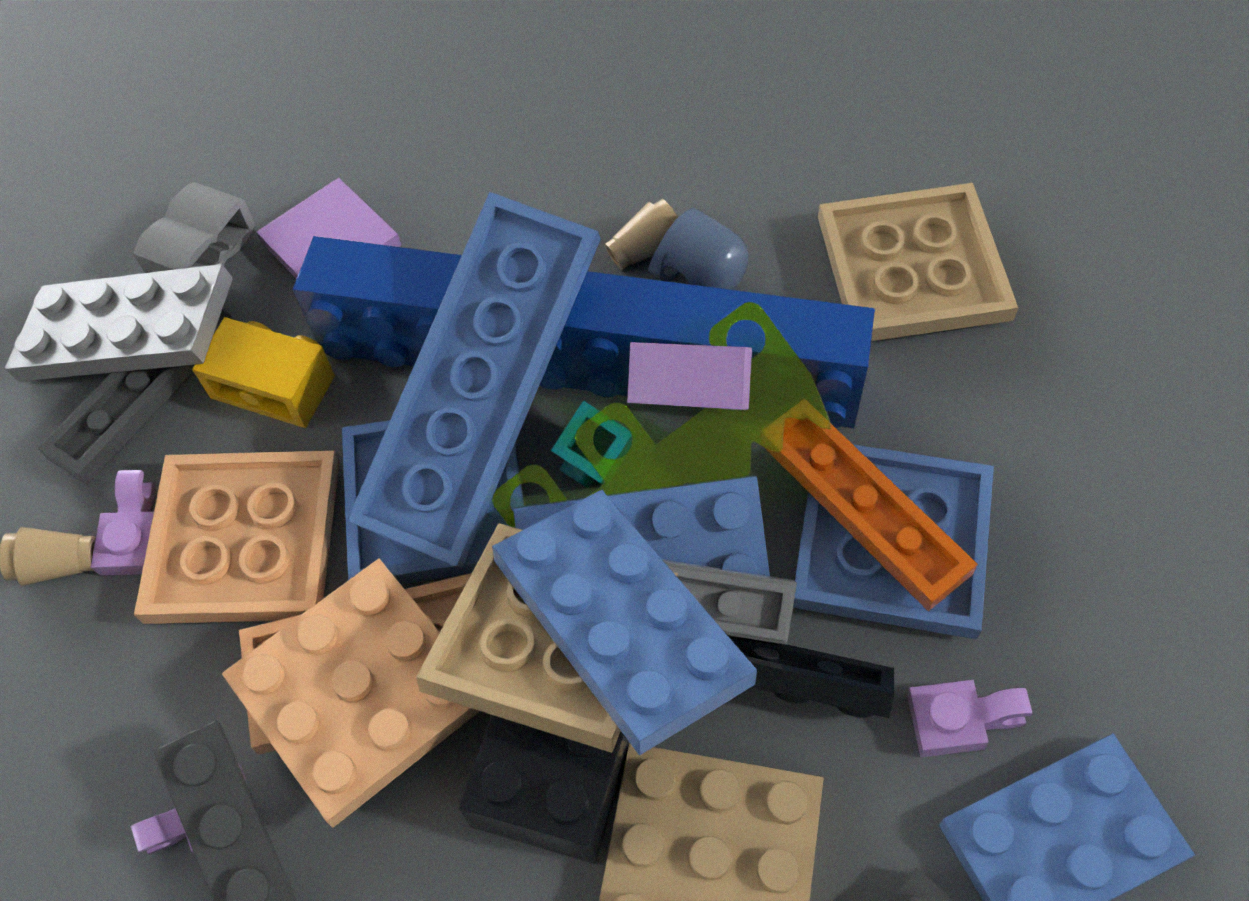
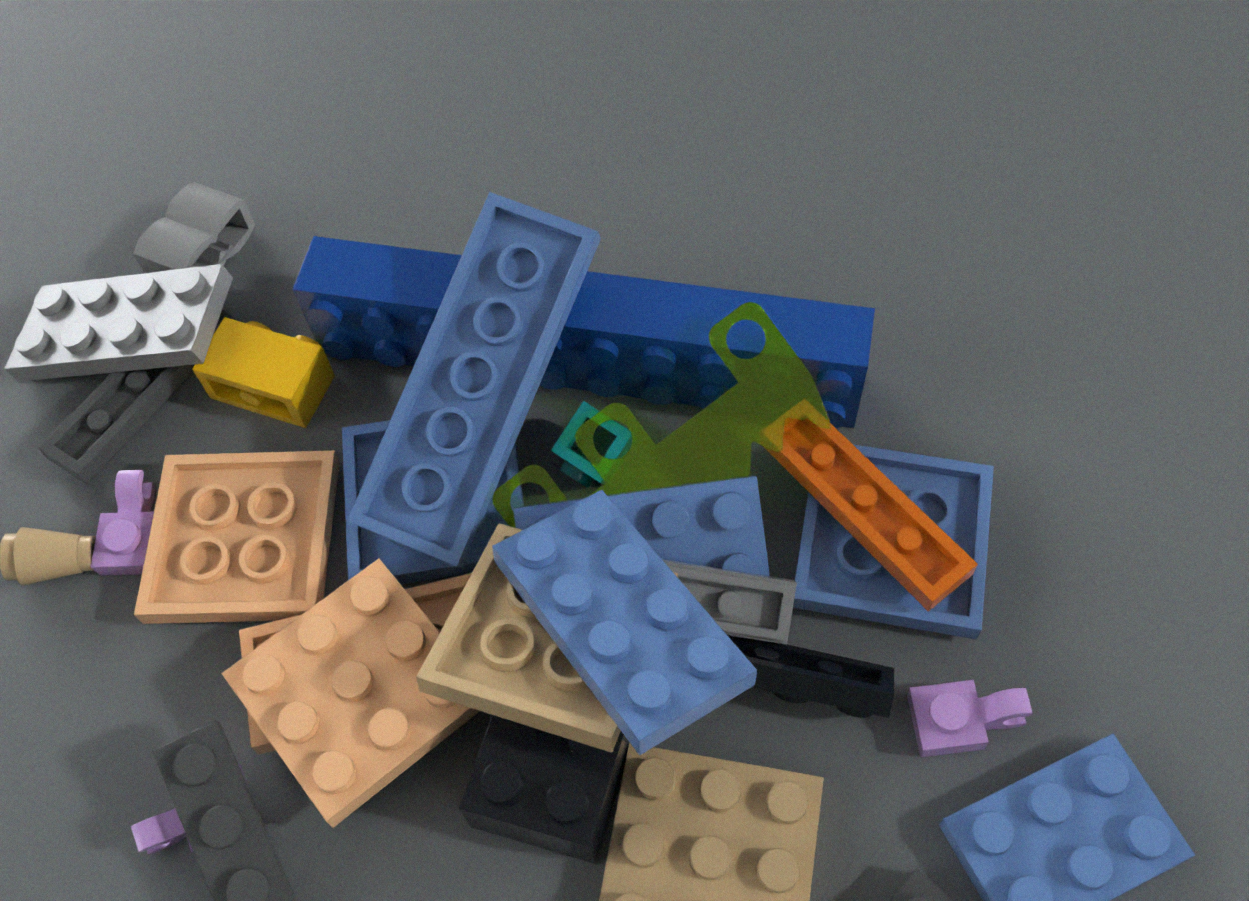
lavender tile [256,178,401,279] -> none
tan cone [604,199,678,270] -> none
lavender tile [627,342,752,410] -> none
sand blue helmet [648,208,749,290] -> none
tan plate [818,183,1018,341] -> none

